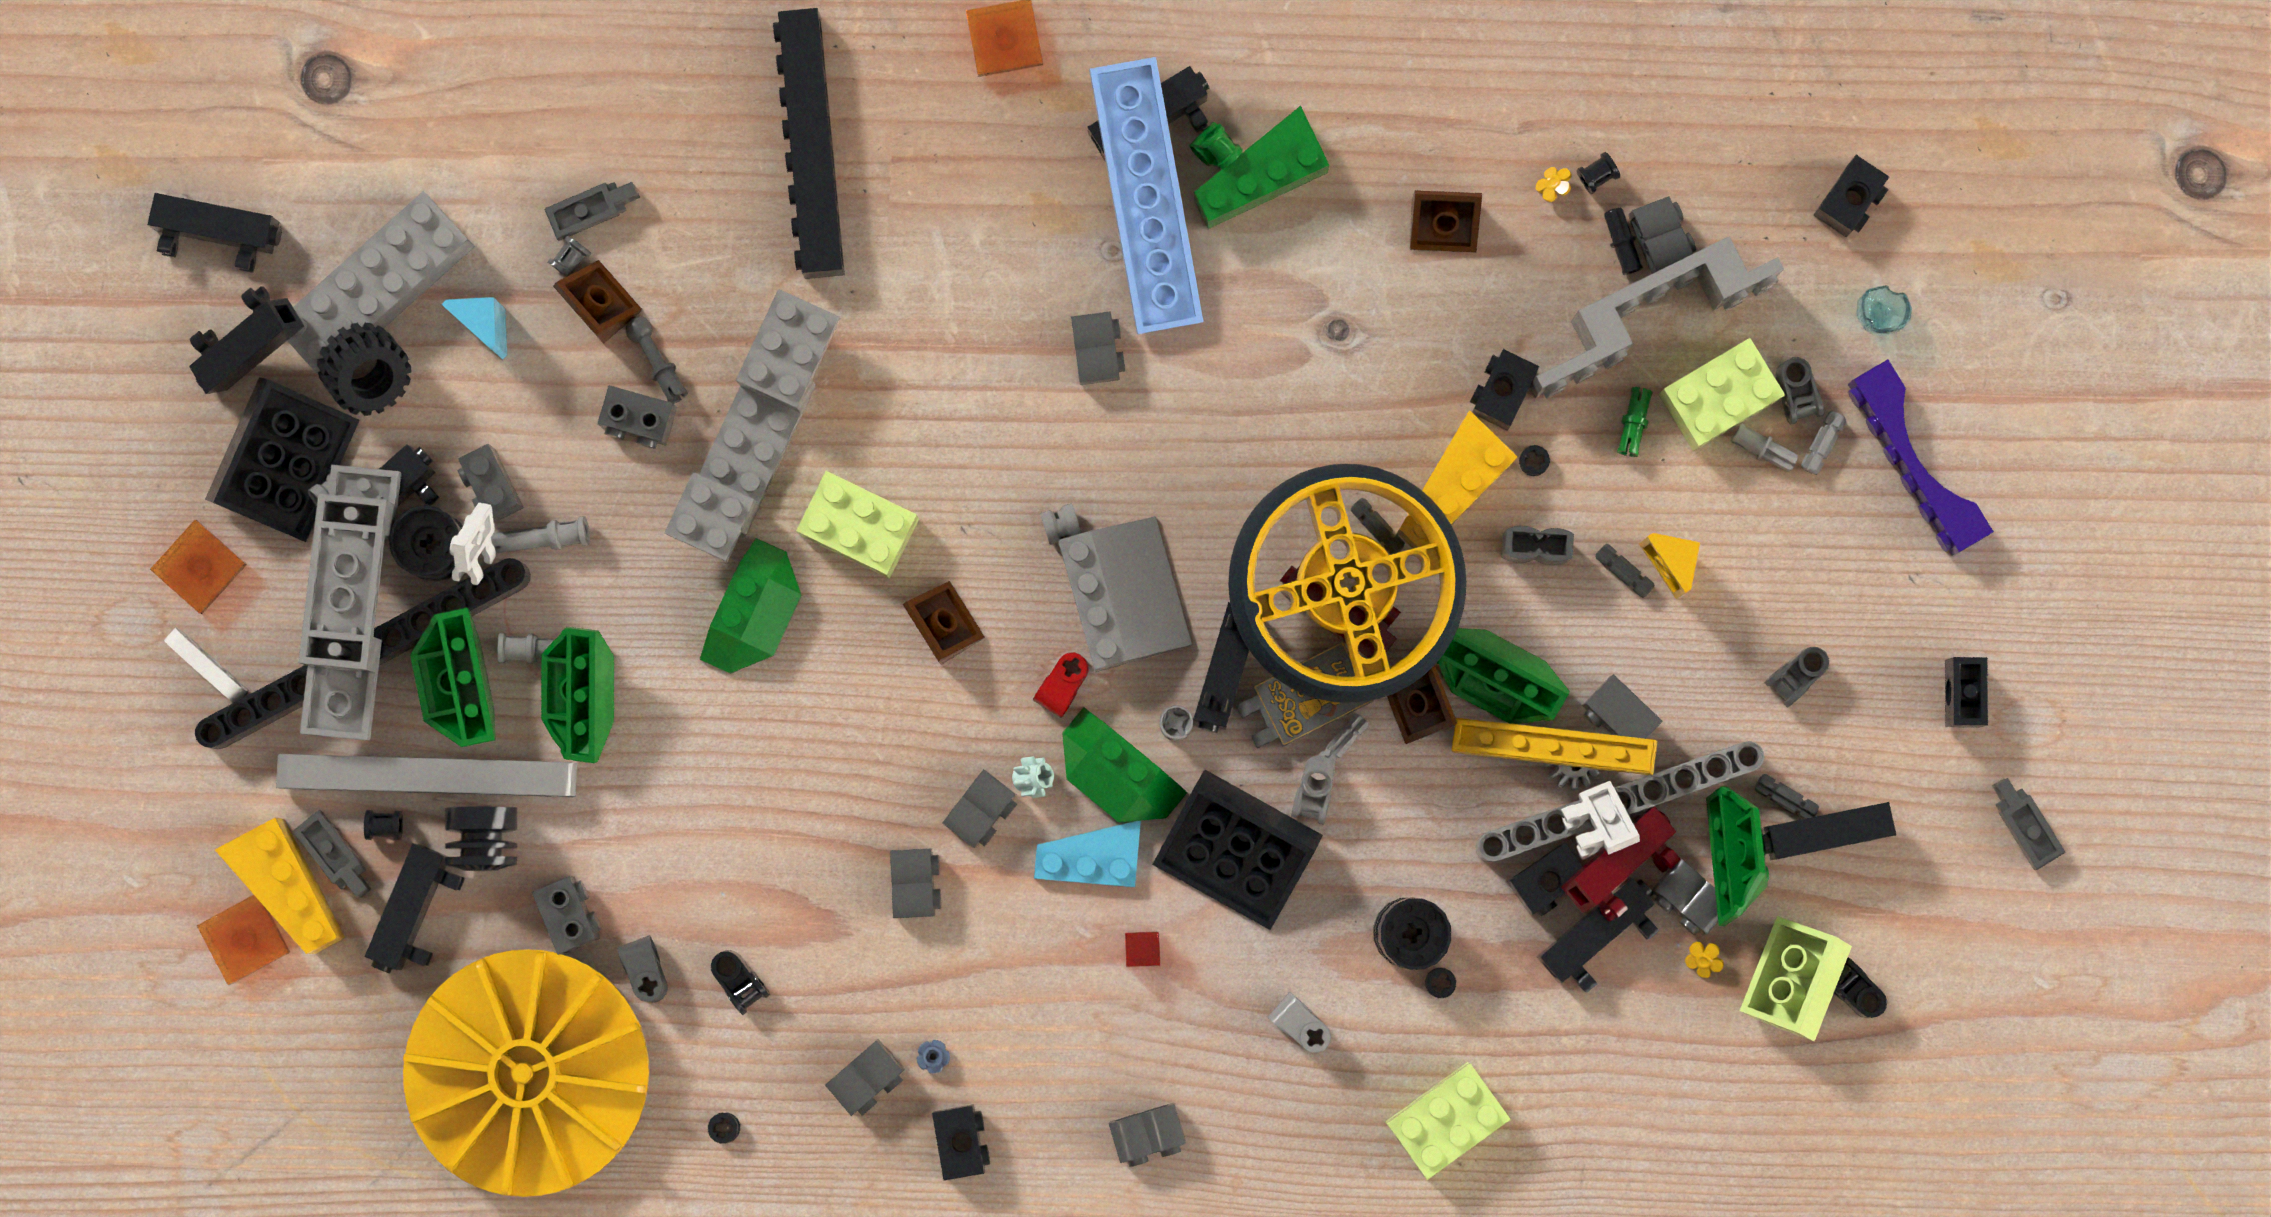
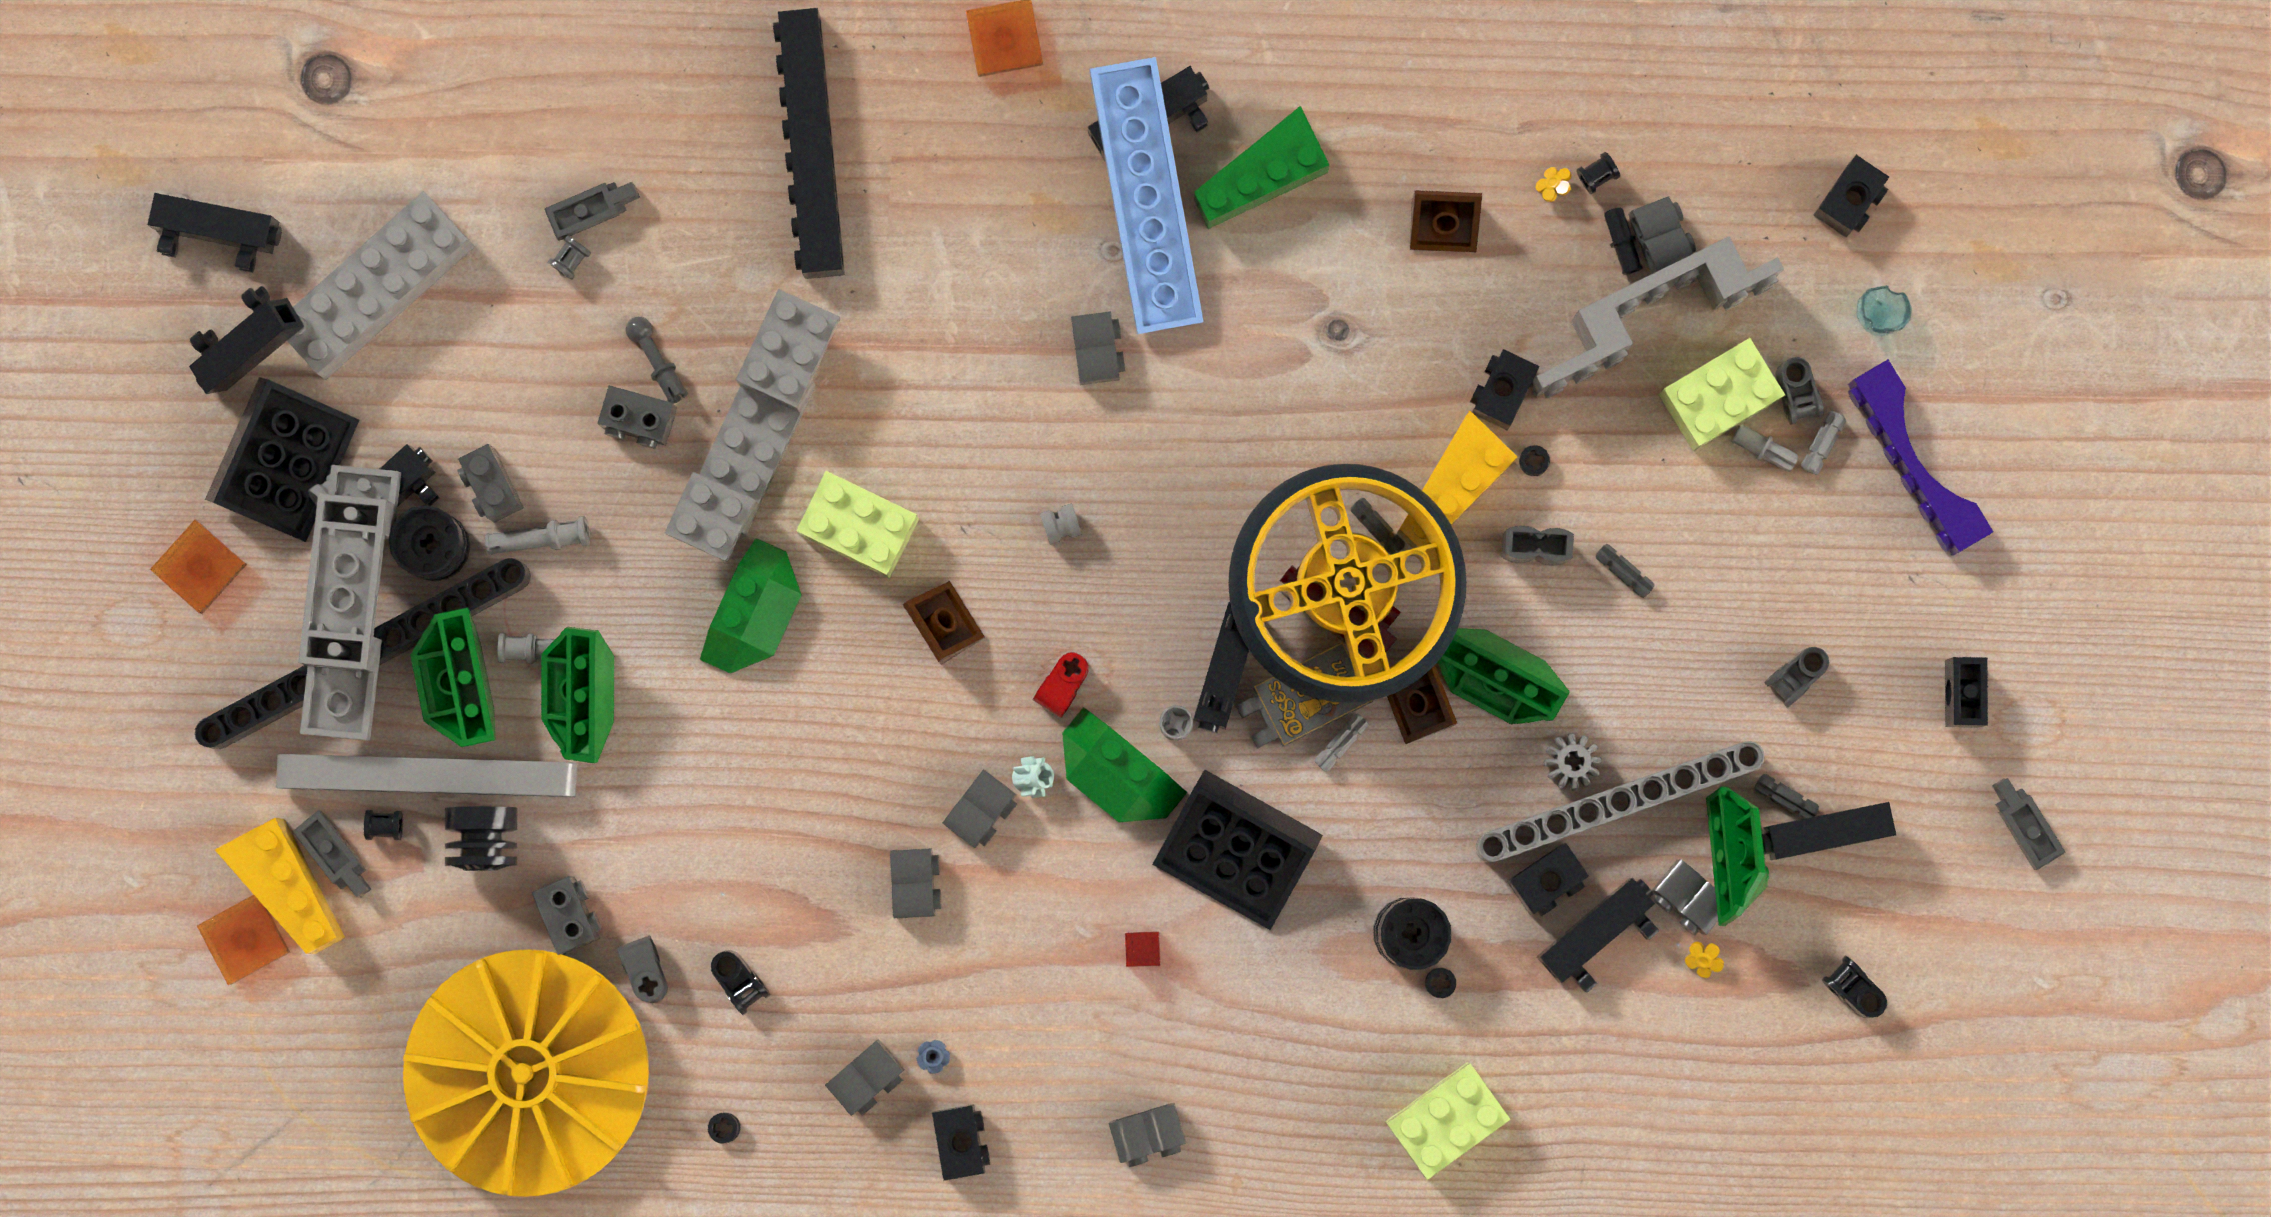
white beam [164,627,248,703] -> none
black tyre [317,322,412,416] -> none
black brick [364,843,465,973] -> none
medium azure slope [441,297,507,360] -> none
white plate [450,503,496,585] -> none
reddish brown slope [553,260,642,344] -> none
medium azure wing [1034,821,1141,887] -> none
light grey slope [1058,516,1192,673] -> none
green piece [1189,122,1243,169] -> none
light grey piece [1268,992,1331,1053] -> none
light grey piece [1291,756,1335,825] -> none
yellow tile [1451,718,1658,775] -> none
white plate [1561,781,1640,860] -> none
dark red brick [1561,806,1681,922] -> none
dark grey brick [1582,674,1663,739] -> none
green pin [1617,387,1653,457] -> none
yellow slope [1639,533,1700,599] -> none
yellowish green brick [1740,916,1852,1042] -> none

